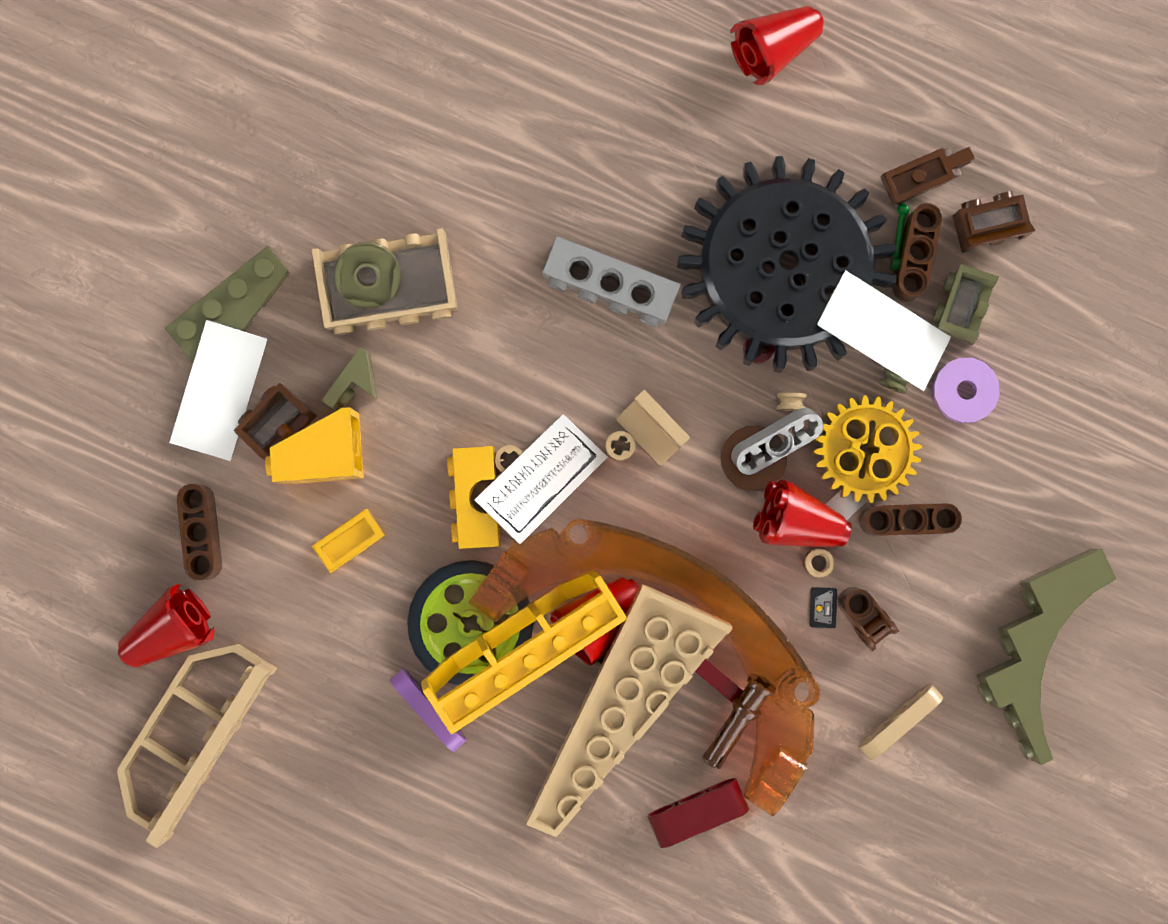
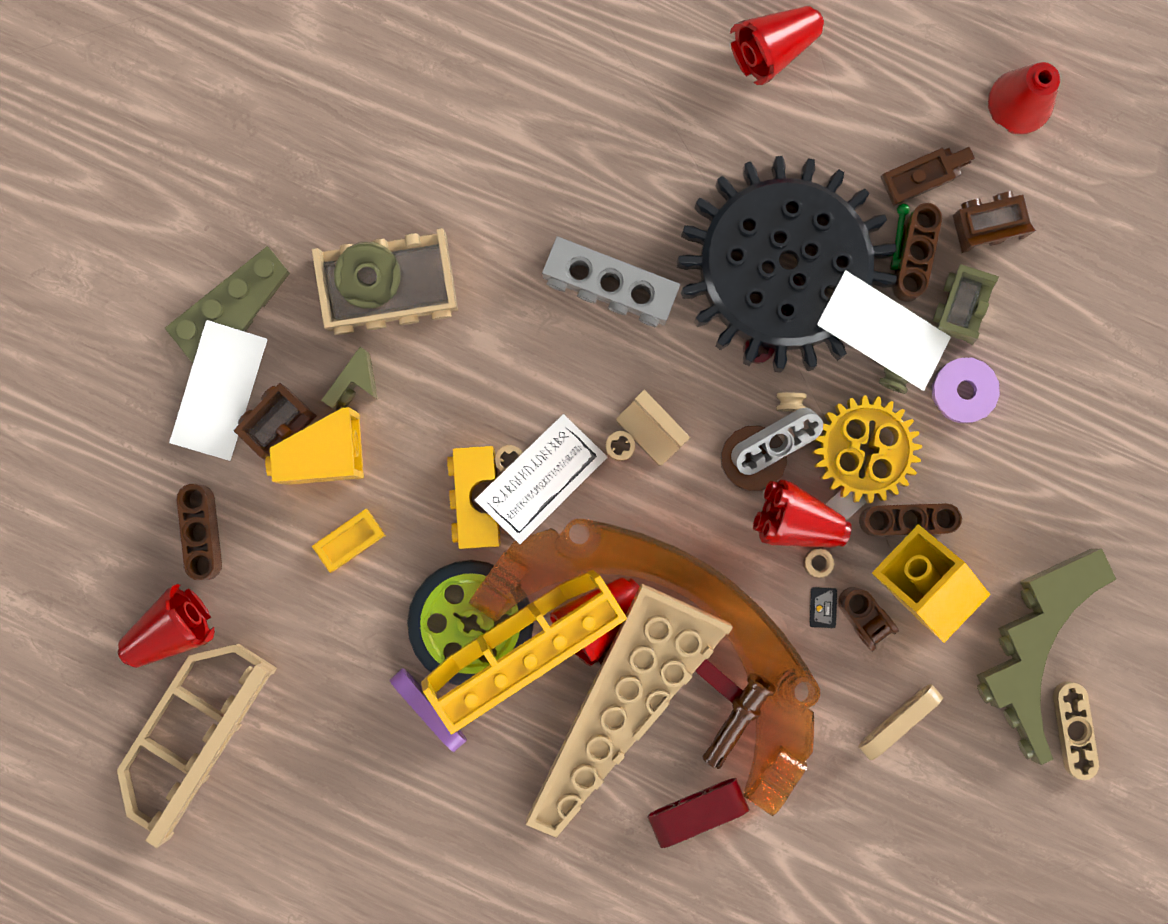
none -> yellow slope [872,524,990,643]
none -> red cone [988,62,1060,134]
none -> tan beam [1053,681,1099,780]

